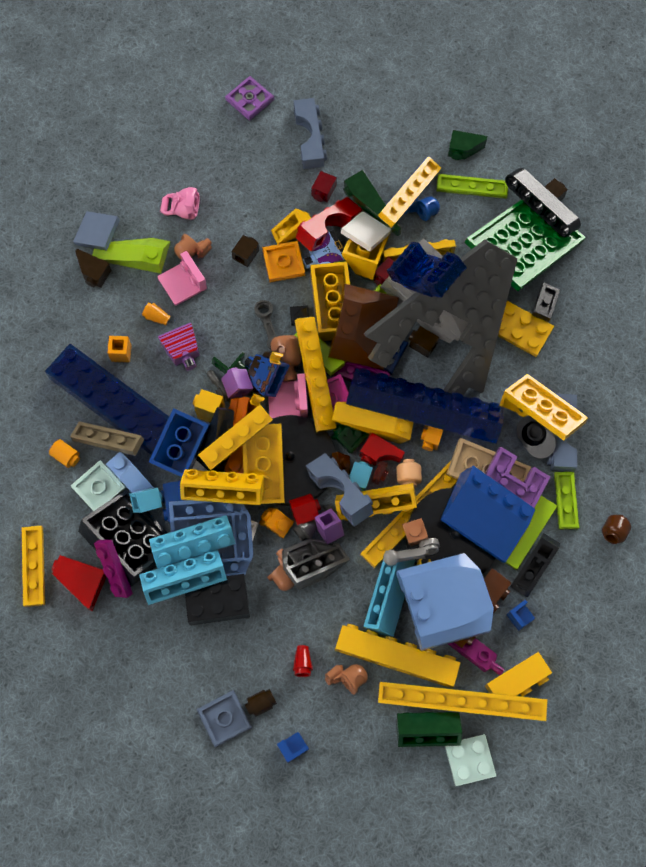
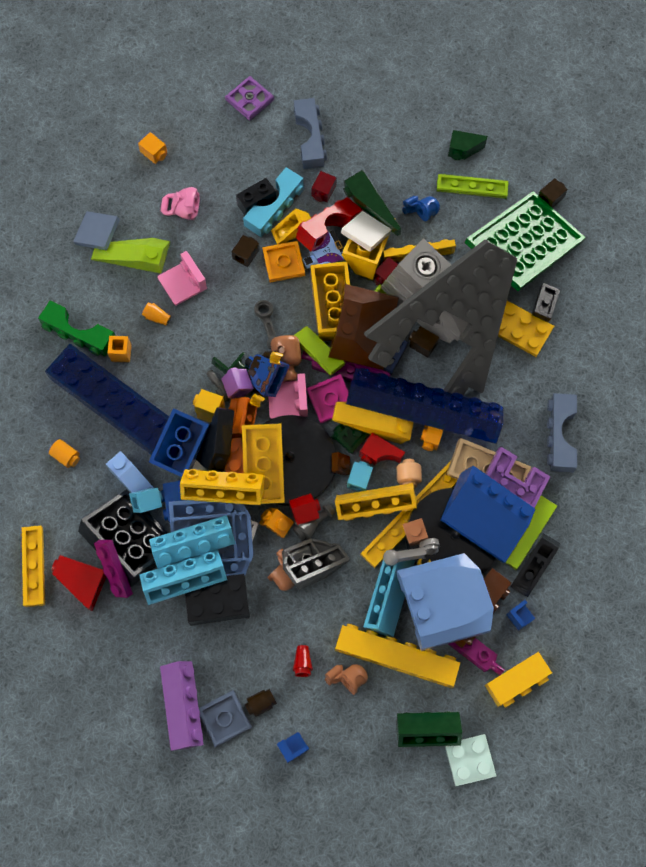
dark tan plate [70,421,144,456] -> none
light aqua plate [71,460,126,511] -> none
dark brown slope [75,249,112,288] -> none
medium lavender torso [158,322,200,371] -> none
nougat piece [174,234,212,260] -> none
yellow plate [198,405,273,470] -> none
black tile [290,305,309,326] -> none
yellow plate [295,317,336,432] -> none
sand blue arch [306,453,373,527] -> none
medium lavender brick [314,508,344,545] -> none
clear red plate [371,461,389,485] -> none
yellow plate [378,156,441,228] -> none
yellow plate [378,682,547,721] -> none
clear blue plate [386,242,467,298] -> none
yellow plate [500,374,588,441] -> none
black beam [505,168,581,237] -> none
black piece [516,416,556,459] -> none
lime tile [554,472,579,530] -> none
reddish brown head [602,515,631,544] -> none
none -> green arch [38,300,115,356]
none -> light orange brick [138,132,167,164]
none -> medium lavender brick [160,661,204,751]
none -> black brick [236,178,276,215]
none -> medium azure arch [243,167,304,237]

